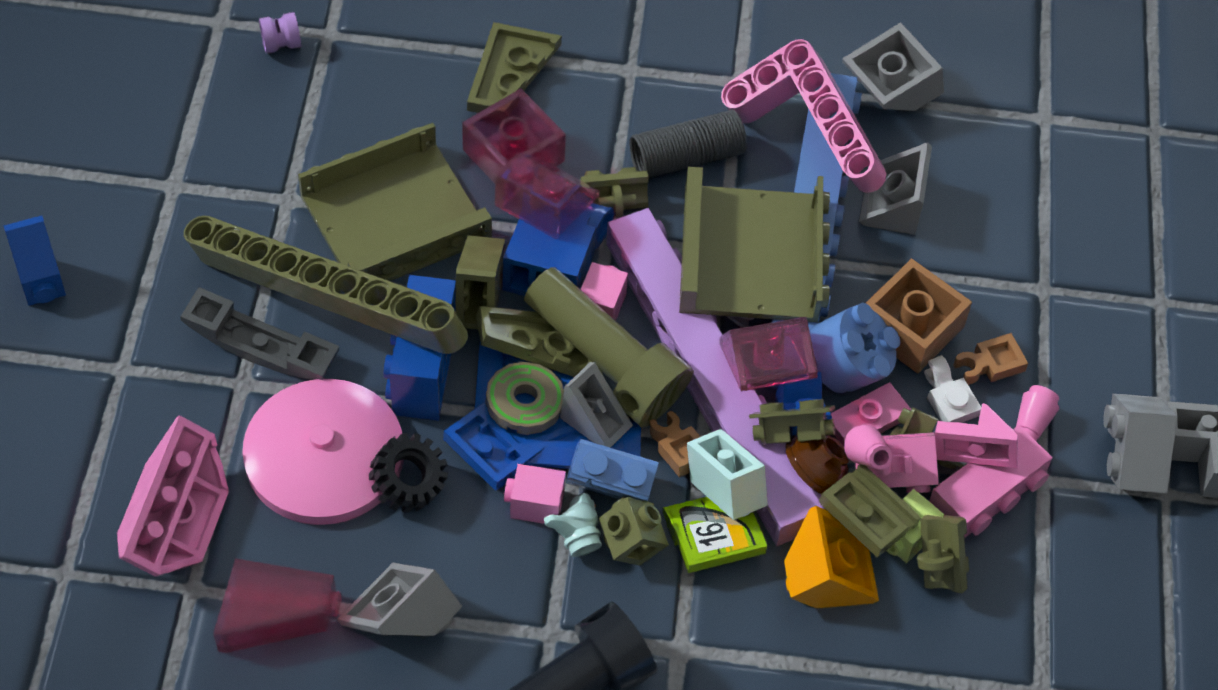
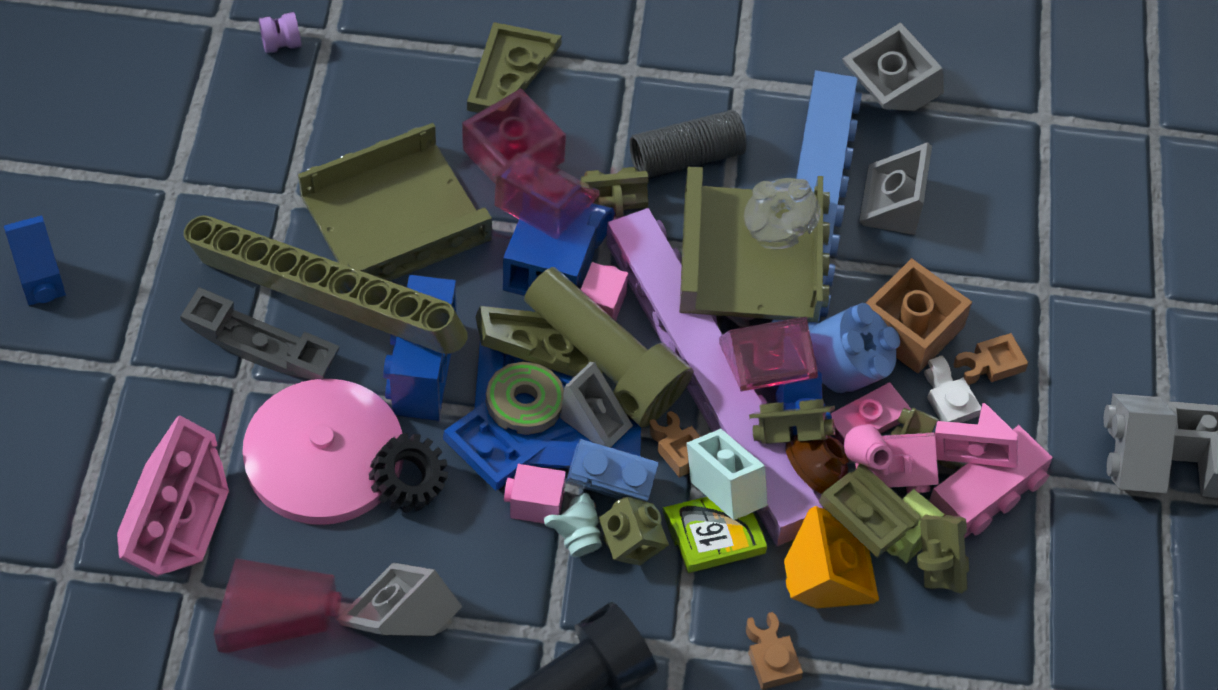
olive slope [456,235,505,329] -> none
bright pink beam [721,39,886,193] -> none
bright pink cone [1016,385,1060,442] -> none
none -> clear plate [744,178,821,249]
none -> medium nougat plate [746,612,803,690]

